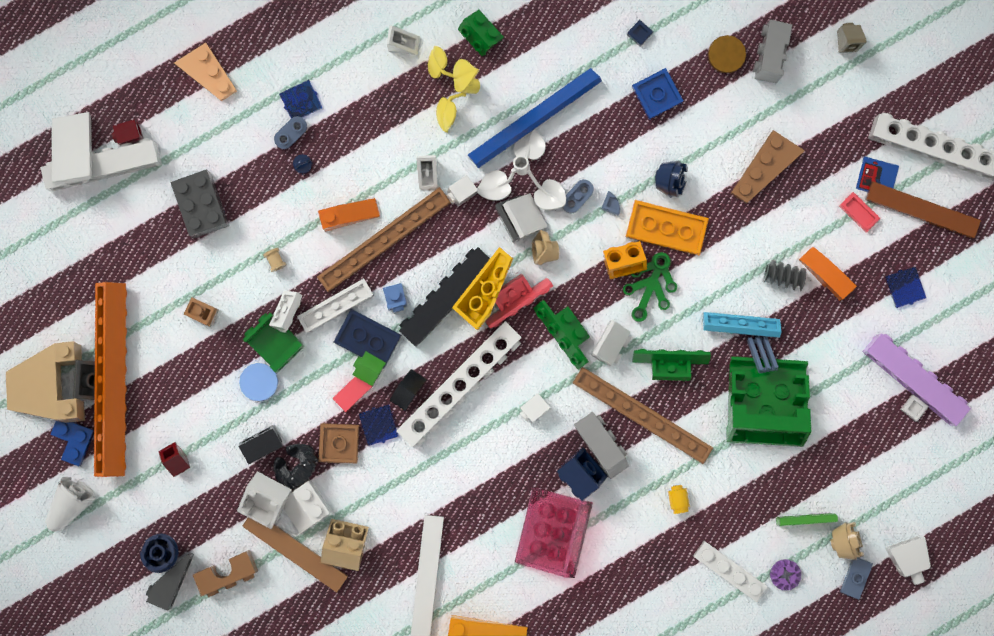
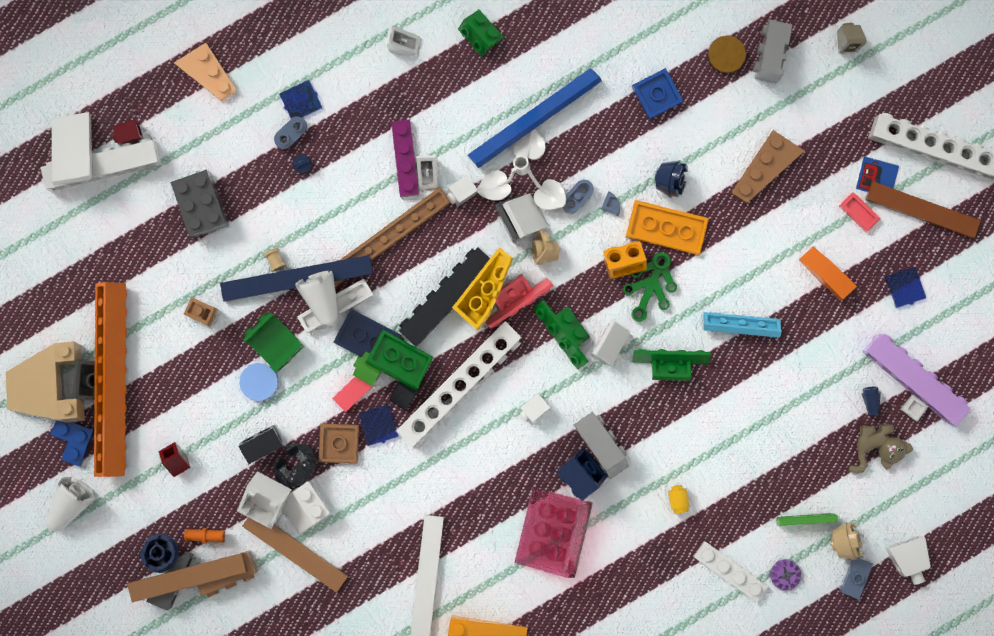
white bracket [269,290,303,333] -> none
orange slope [318,198,380,232] -> none
tan slope [321,519,369,571] -> none
medium blue bracket [383,283,407,313] -> none
light yellow plant [428,46,480,133] -> none
medium nougat tile [572,367,713,464] -> none
dark blue tile [626,19,653,47] -> none
green panel [726,357,812,447] -> none
sand blue tile [747,336,778,373] -> none
dark grey piece [763,260,806,292] -> none
none -> medium nougat tile [127,553,247,603]
none -> orange pin [184,528,225,544]
none -> dark blue tile [220,255,373,302]
none -> white cone [295,271,339,327]
none -> green tile [365,330,433,390]
none -> magenta plate [391,119,419,197]
none -> dark tan animal [849,424,913,474]
none -> dark blue cone [861,386,881,416]

